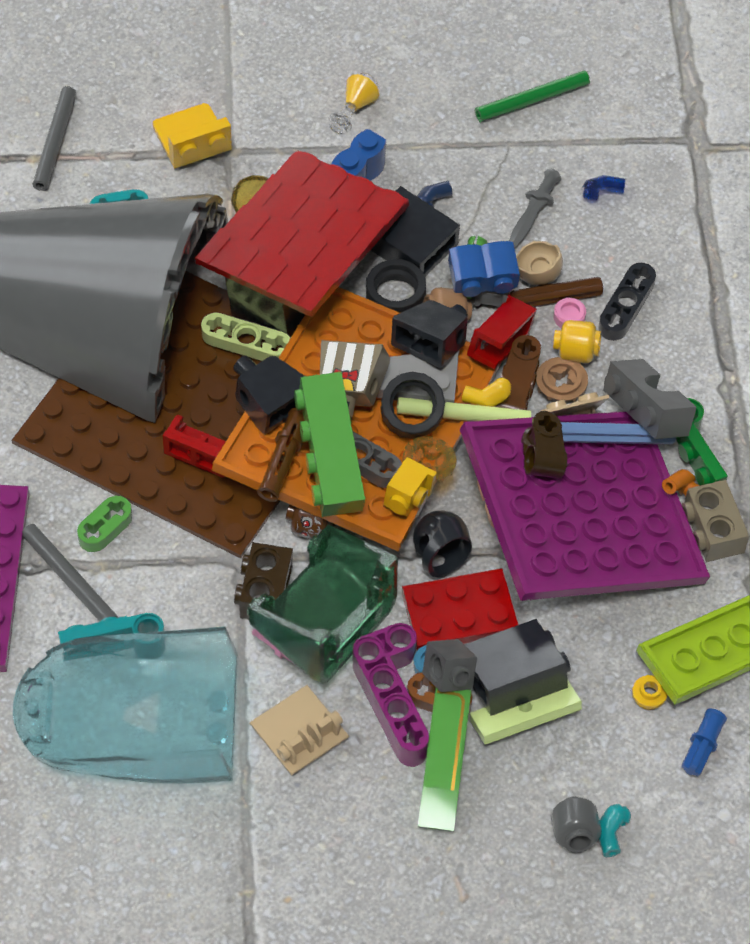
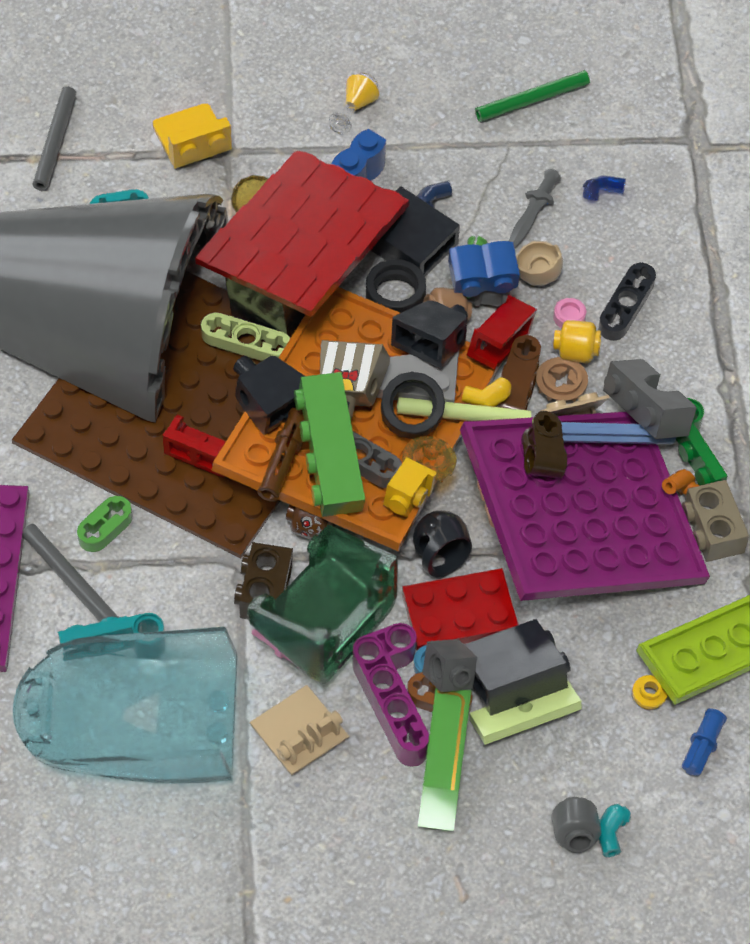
reddish brown axle [510,277,603,306] -> none

